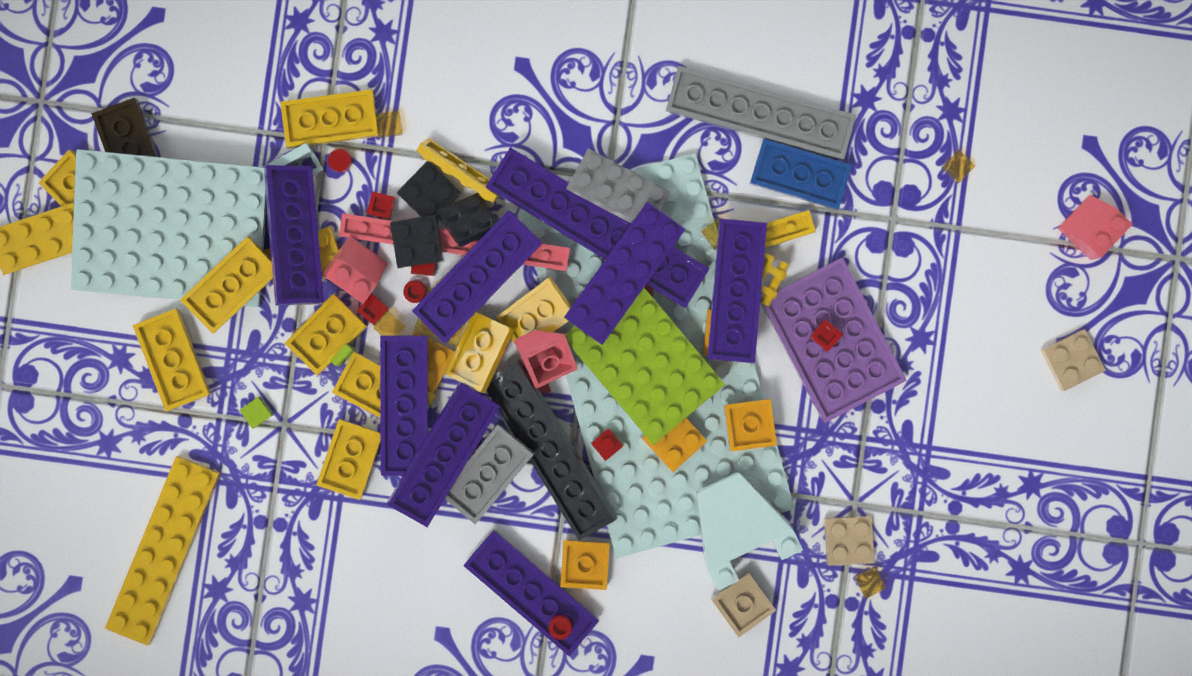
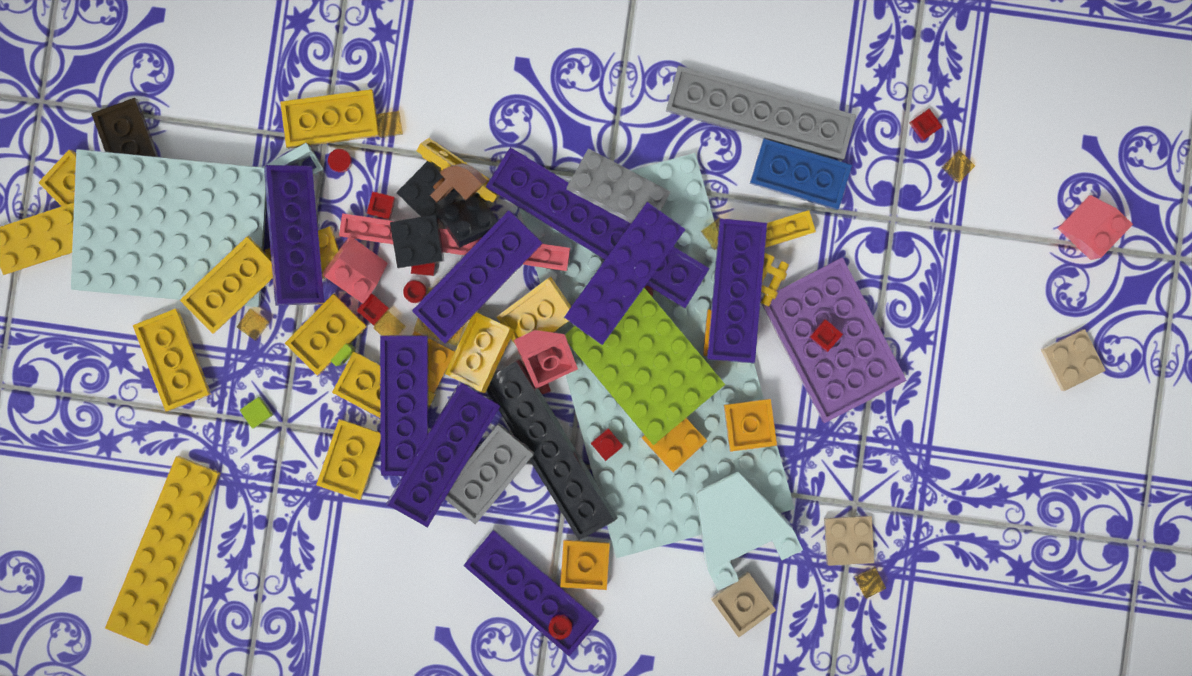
none -> clear yellow tile [237,308,270,341]
none -> dark orange brick [430,163,487,202]
none -> red tile [909,108,943,141]

